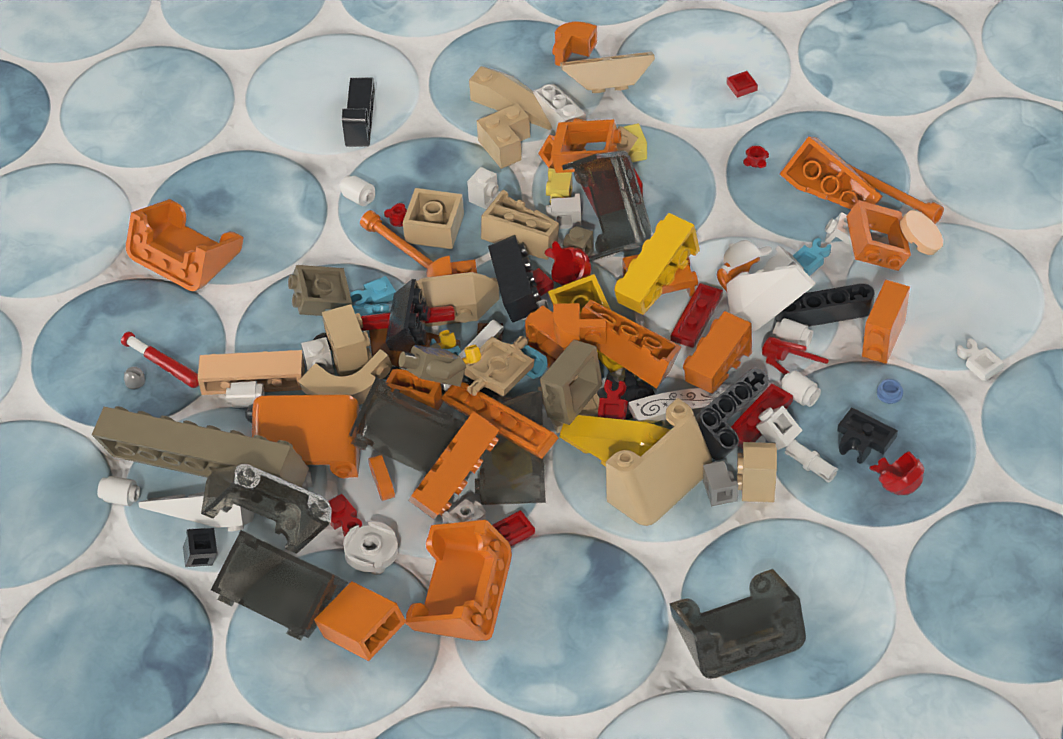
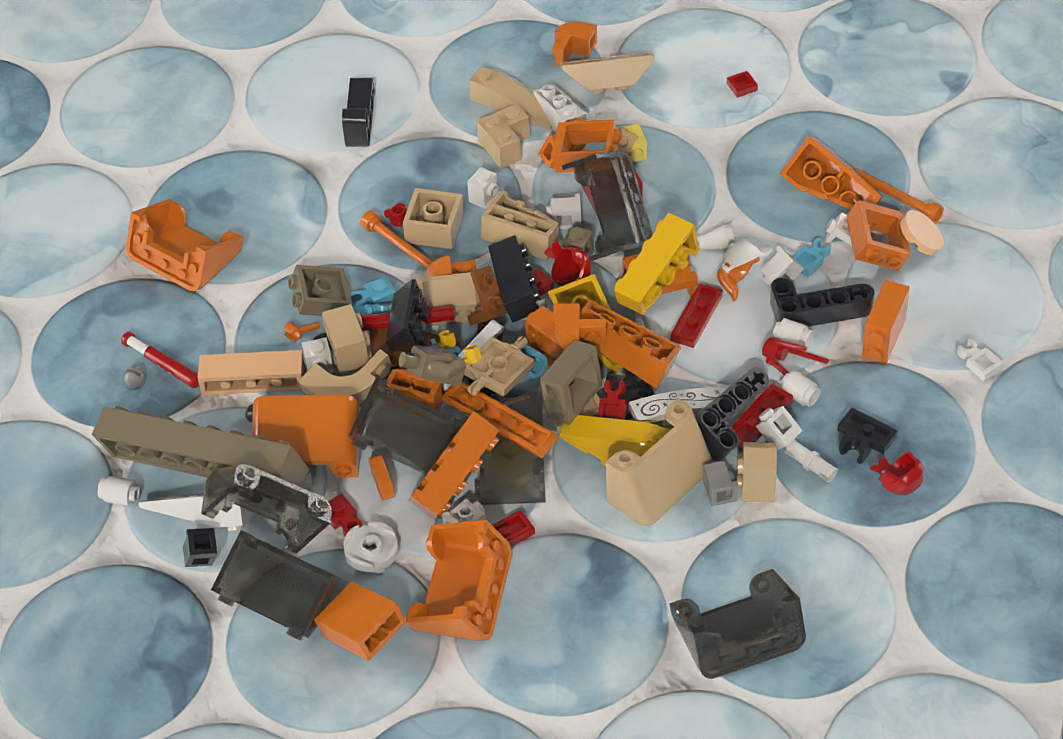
white brick [226,381,265,408] -> none
white brick [340,175,375,206] -> none
light yellow brick [546,168,573,205] -> none
orange wedge [683,311,752,394] -> none
white wedge [726,264,815,333] -> none
red plate [743,146,769,168] -> none
medium blue plate [877,379,903,404] -> none
none -> orange hand [284,322,320,342]
none -> dark orange bracket [467,266,507,326]
none -> white cone [698,225,735,251]

